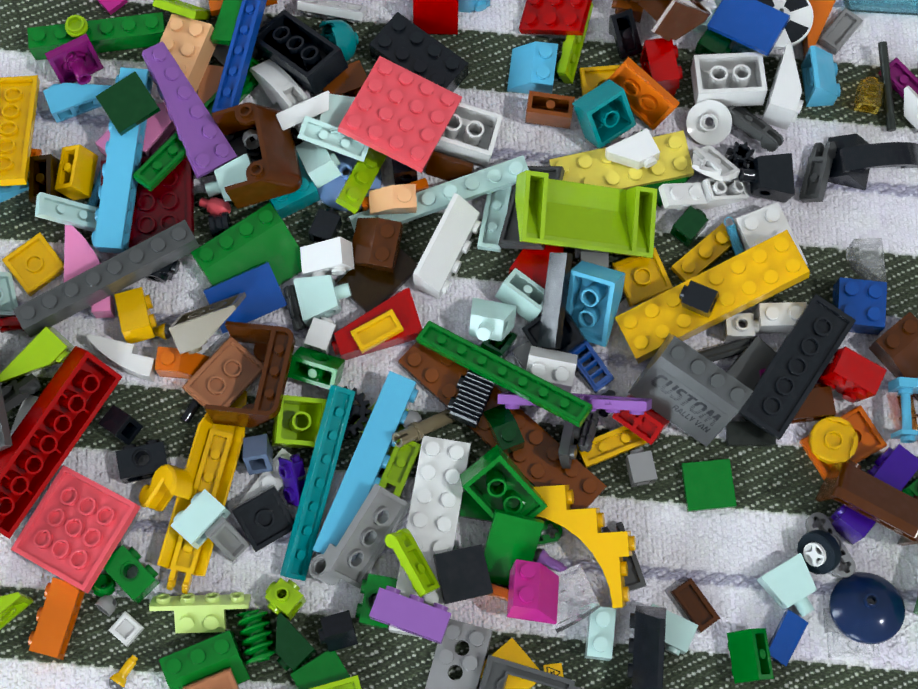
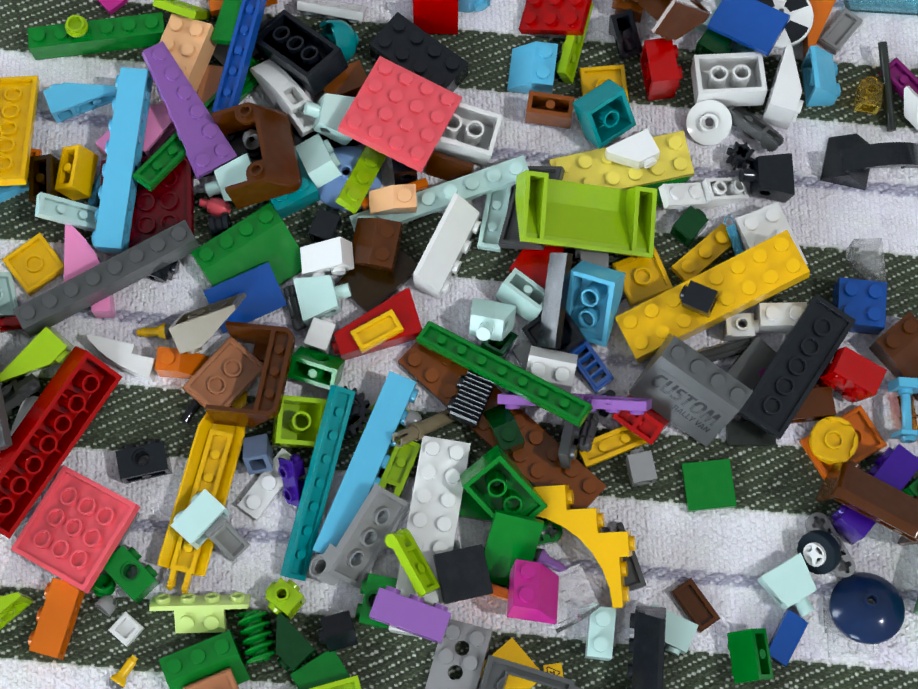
magenta plate [45,34,104,85] -> none
dark green tile [96,71,161,136] -> none
black brick [98,405,143,445] -> none
yellow brick [114,287,157,344] -> none
yellow animal [139,464,193,512] -> none
black tile [231,485,294,552] -> none
white sticker [276,91,330,130] -> none
light aqua plate [297,115,369,162] -> none
orange tile [606,57,680,130] -> none
white slope [691,145,740,182] -> none
dark grey hinge [799,141,837,203] -> none

